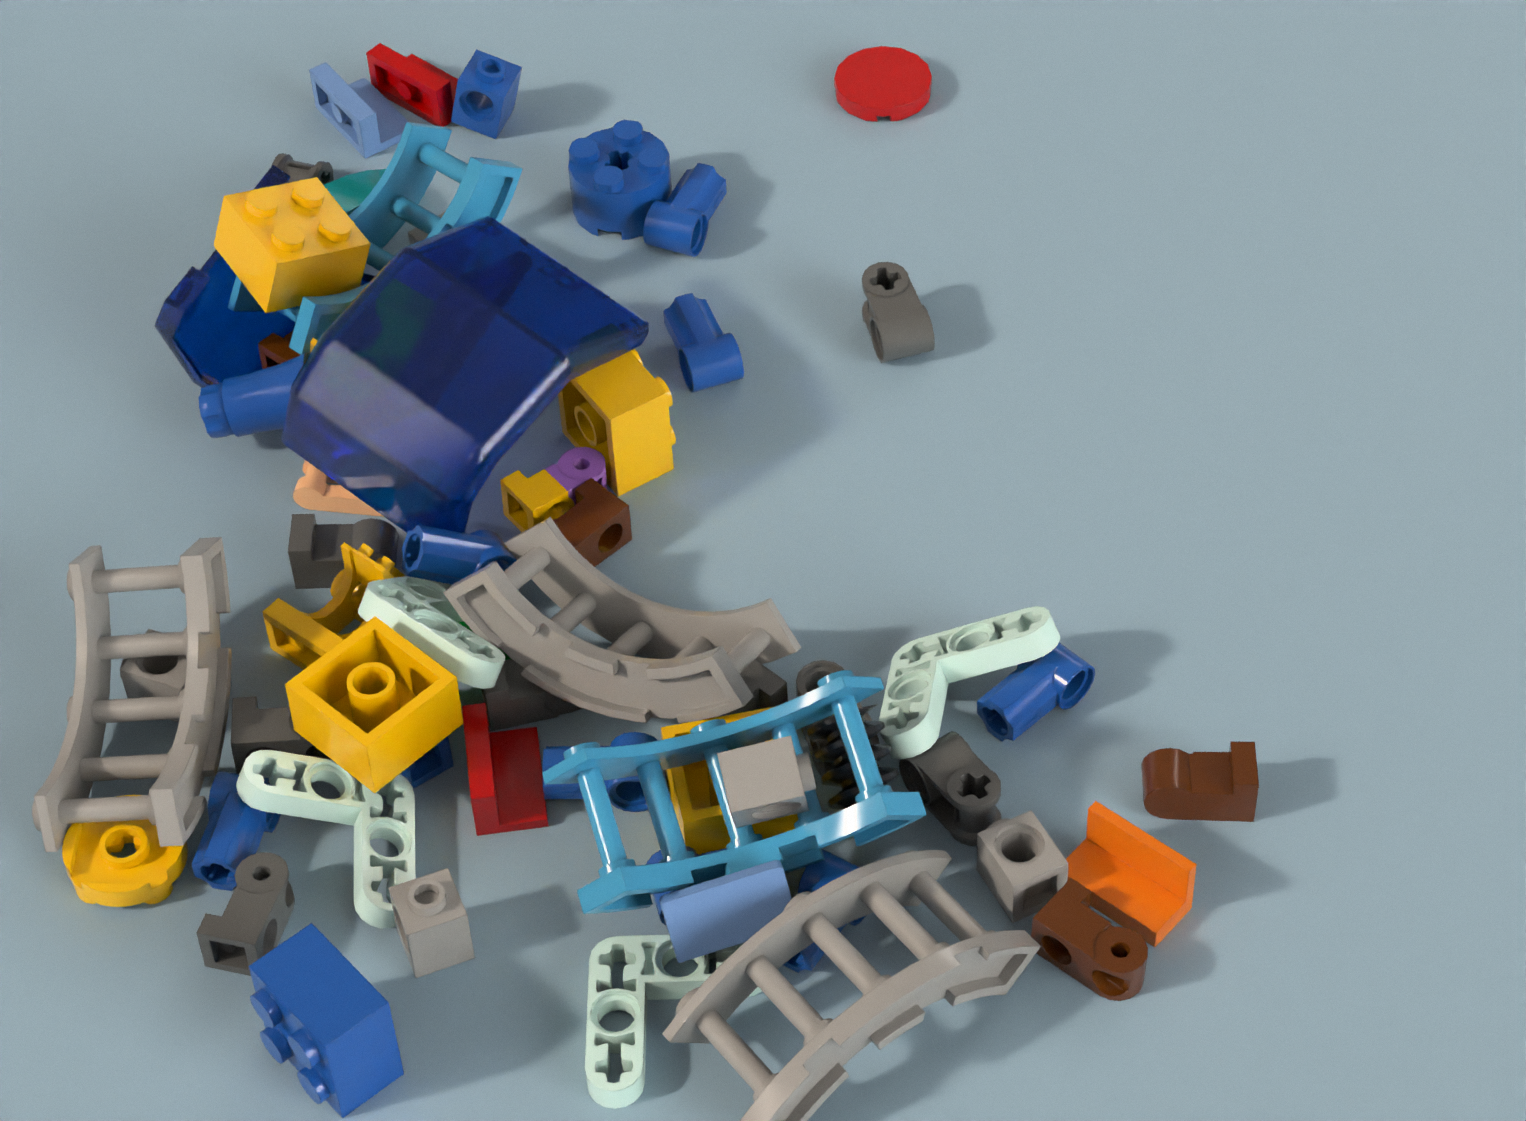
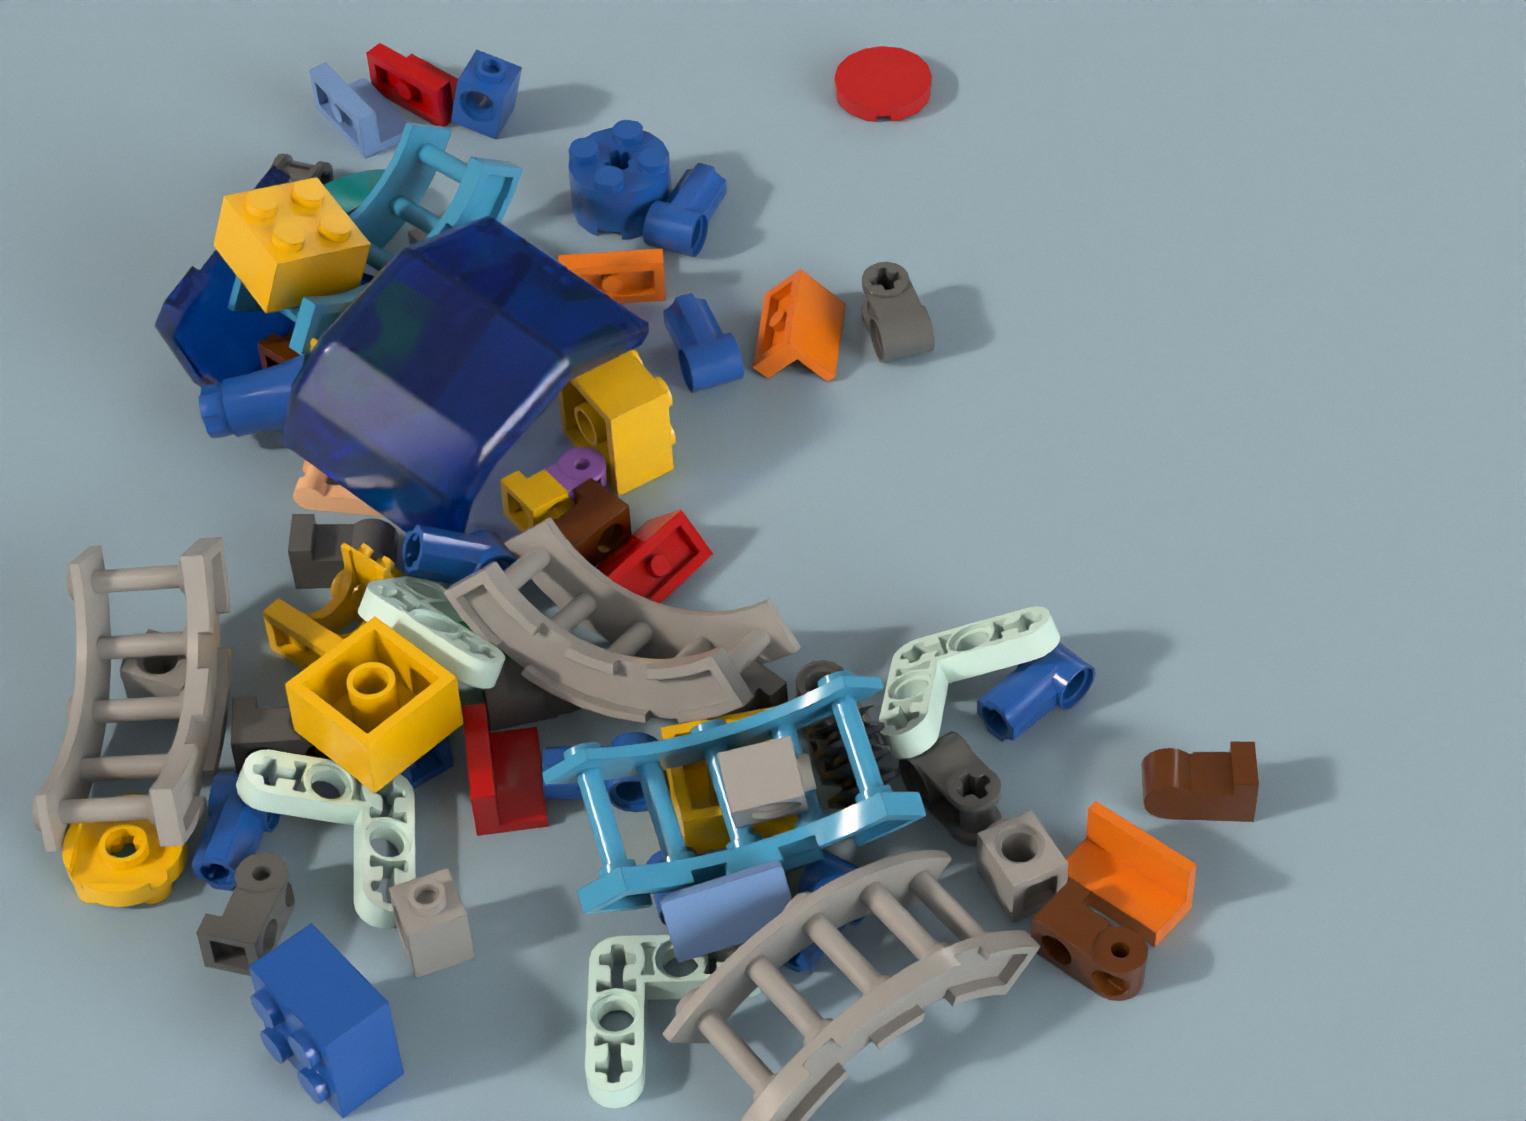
none -> orange panel [558,249,666,307]
none -> red panel [596,510,713,604]
none -> orange panel [753,269,846,382]

